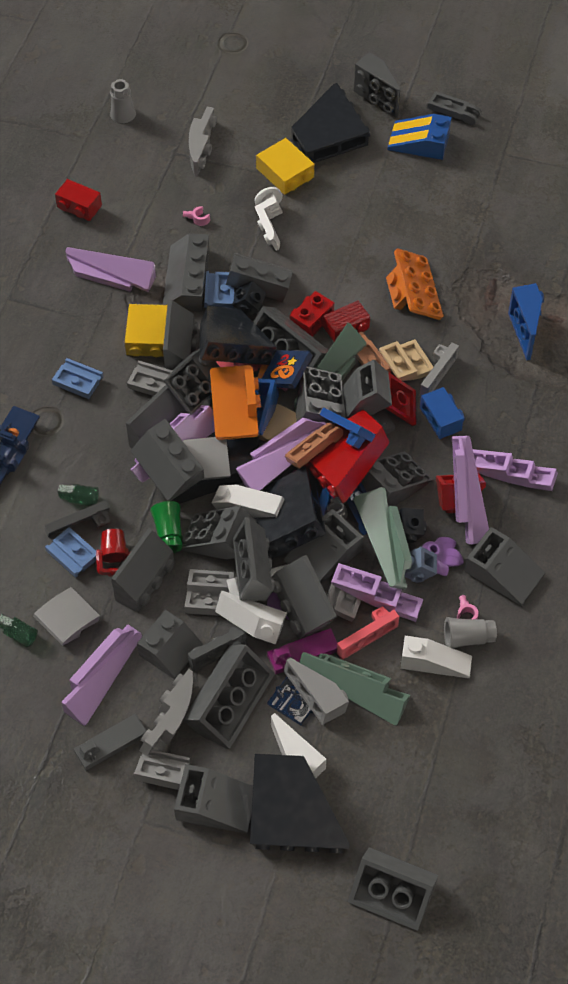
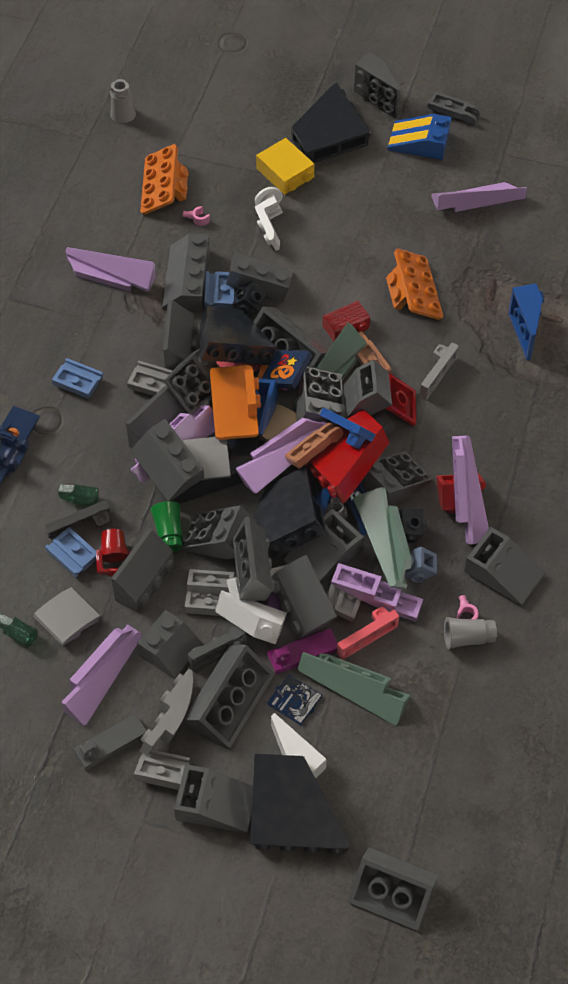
red brick [55,179,102,221] -> none
yellow brick [125,304,167,357] -> none
light grey slope [189,106,217,176] -> none
white slope [212,485,285,518] -> none
light grey slope [284,658,349,725] -> none
red brick [289,291,335,337] -> none
tan slope [379,339,433,381] -> none
white slope [400,636,472,678] -> none
blue brick [420,387,465,439] -> none
medium lavender plate [422,537,464,576] -> none
lavender slope [473,449,558,491] -> none
none -> orange bracket [140,144,189,215]
none -> lavender wedge [431,182,527,212]

